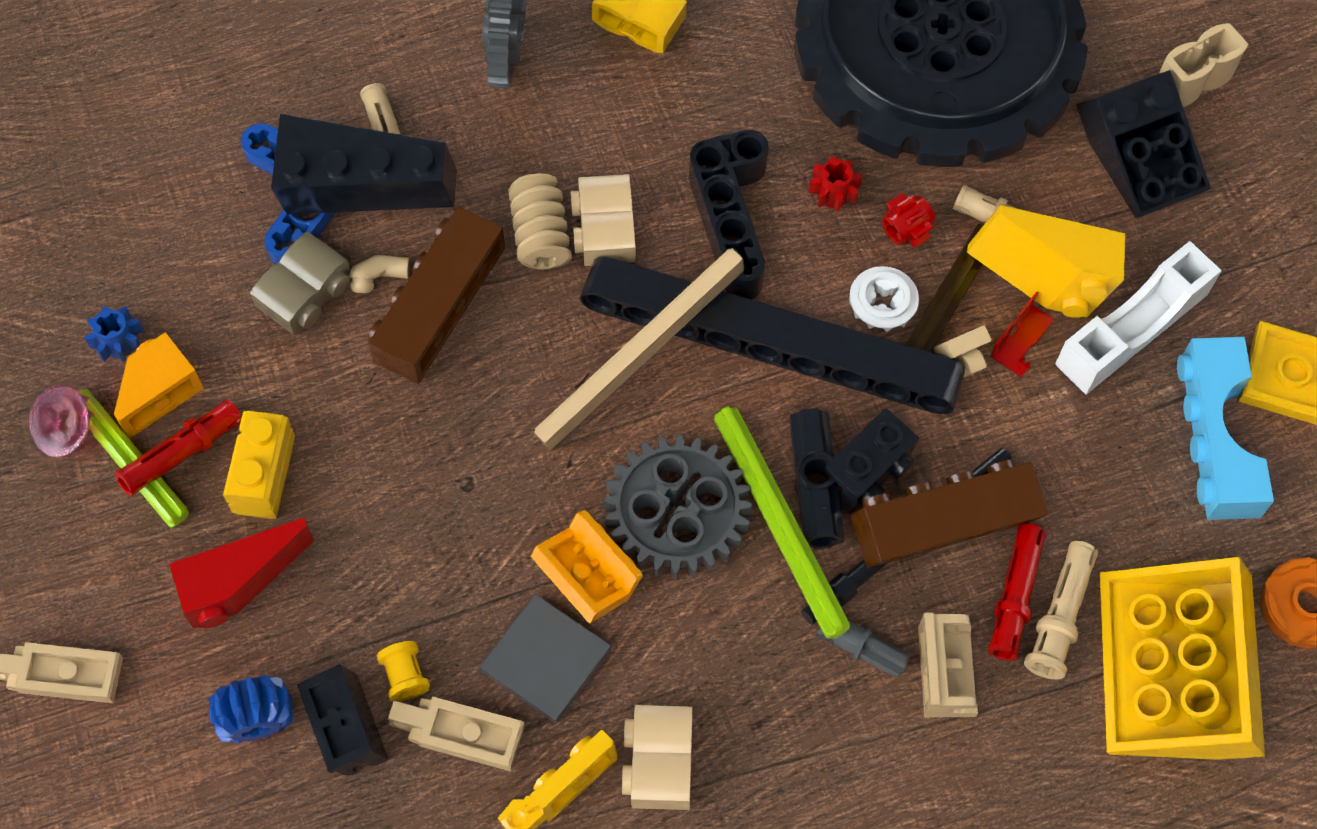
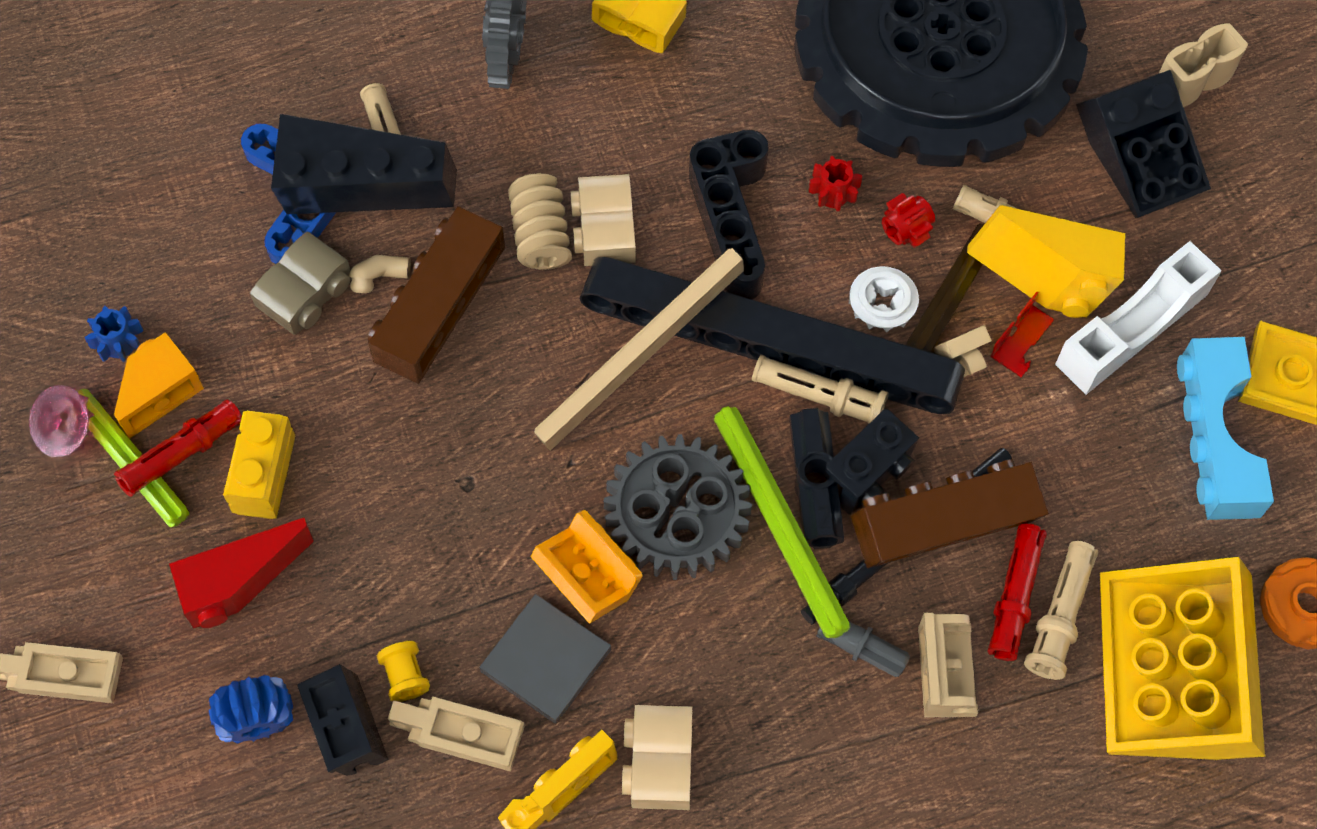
none -> tan pin [752,355,889,424]

